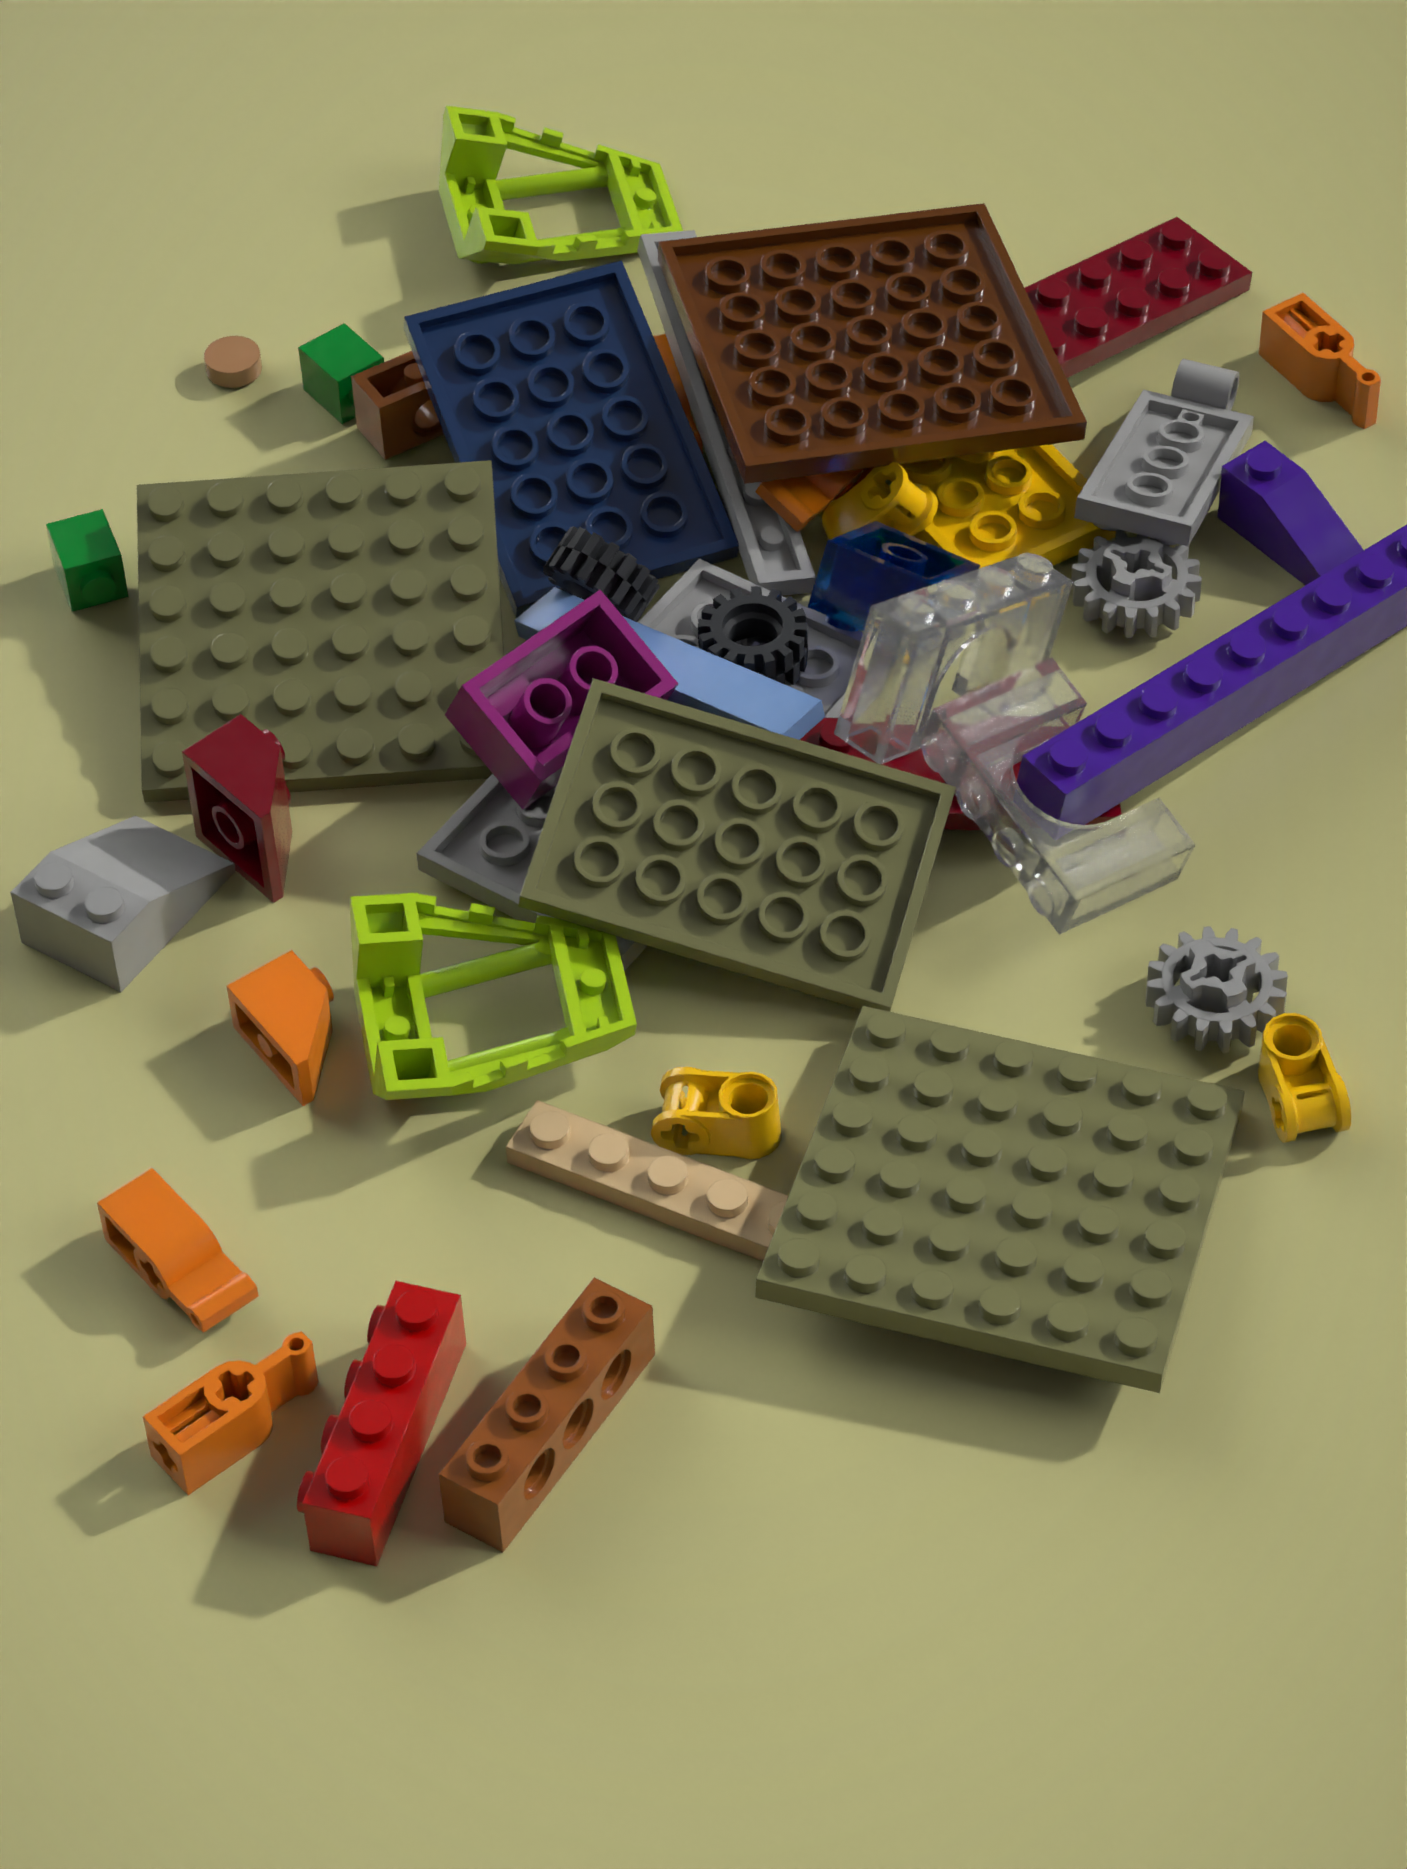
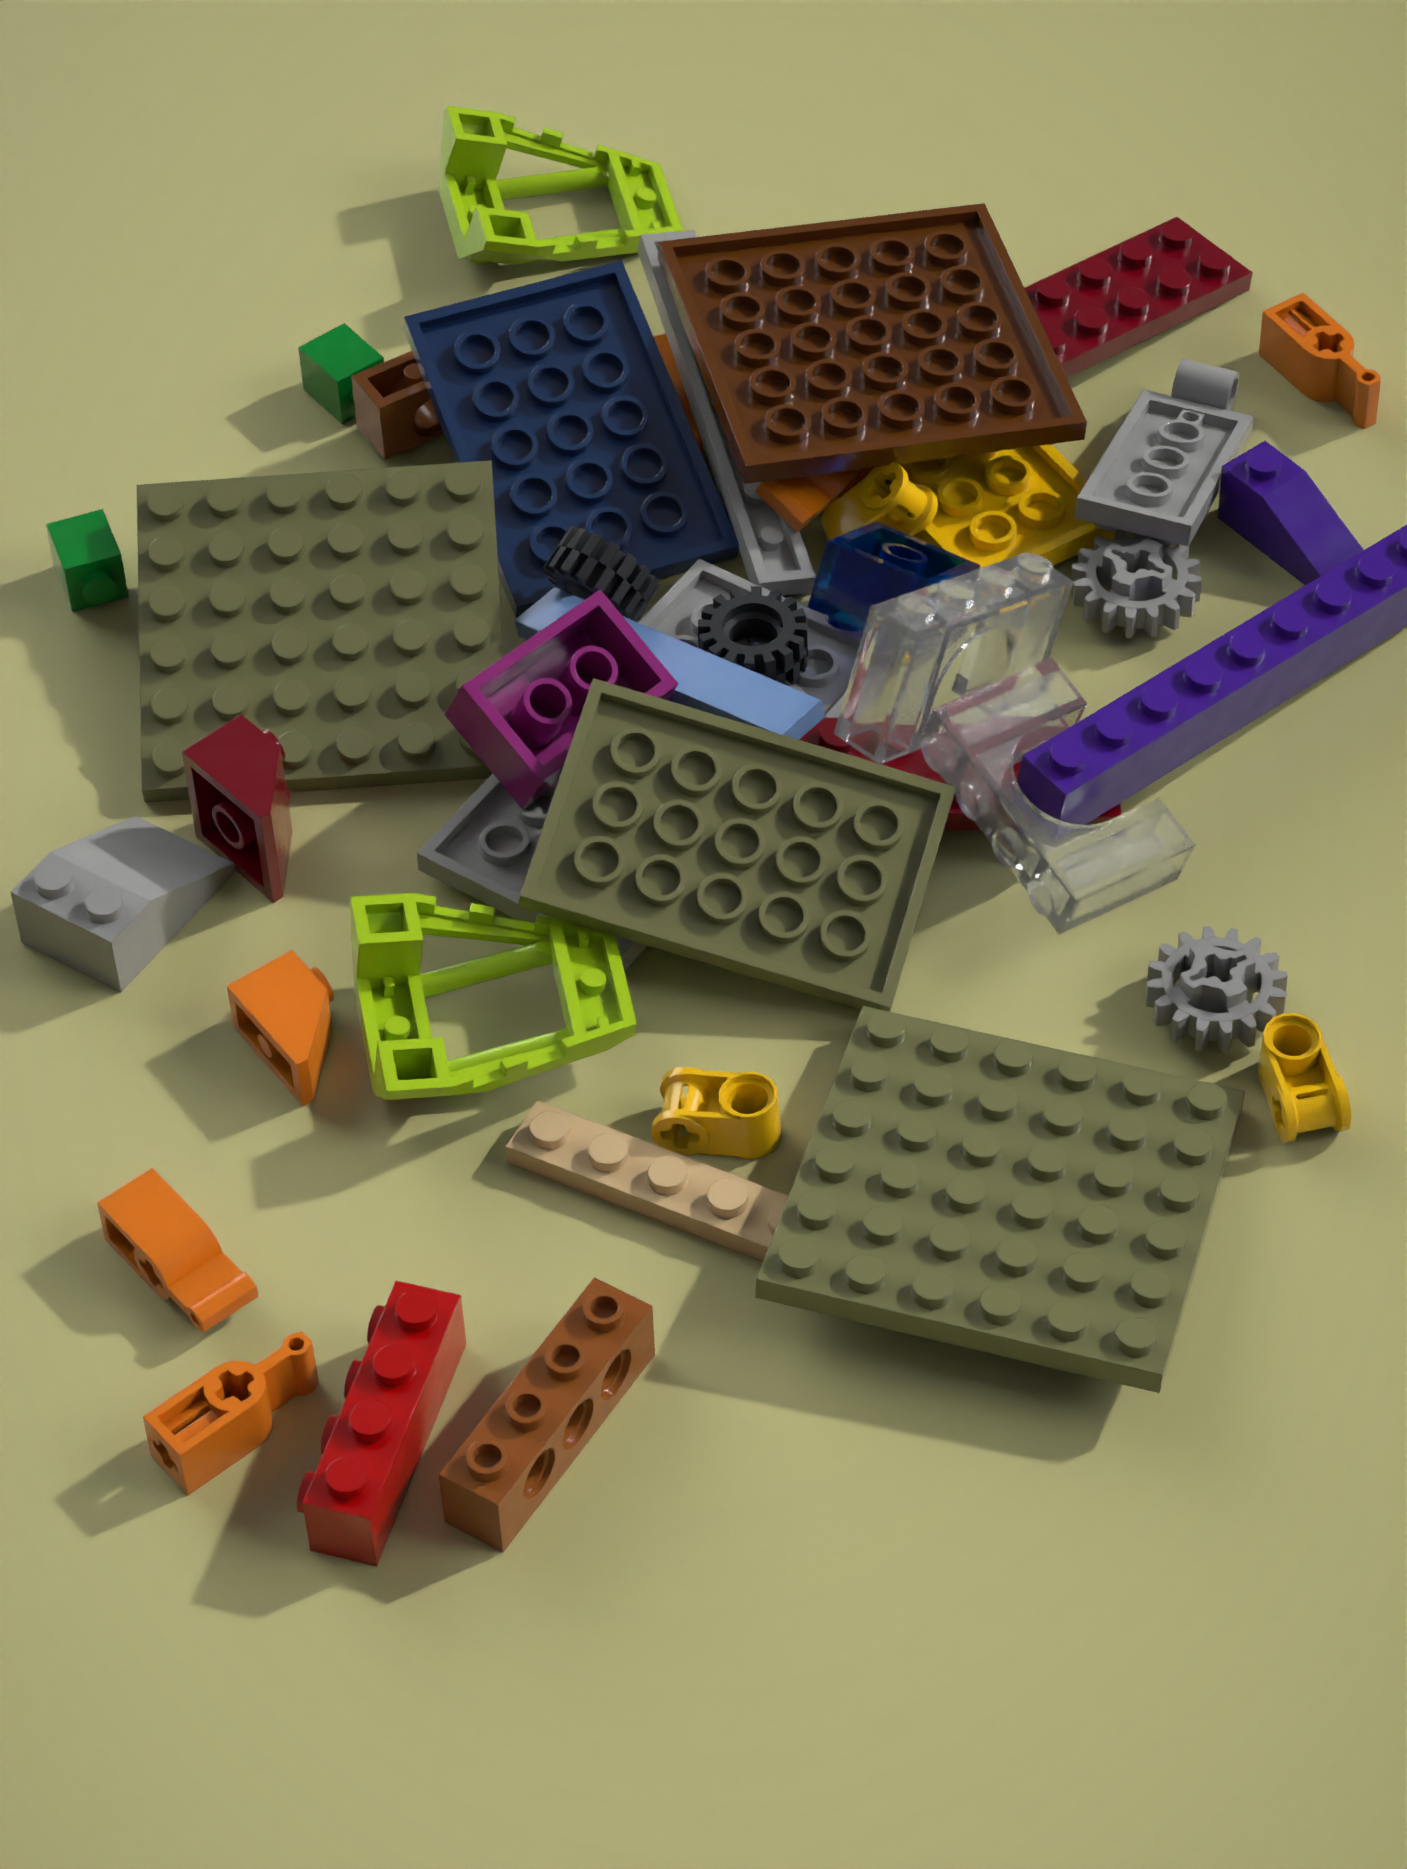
medium nougat tile [204,336,262,388] -> none

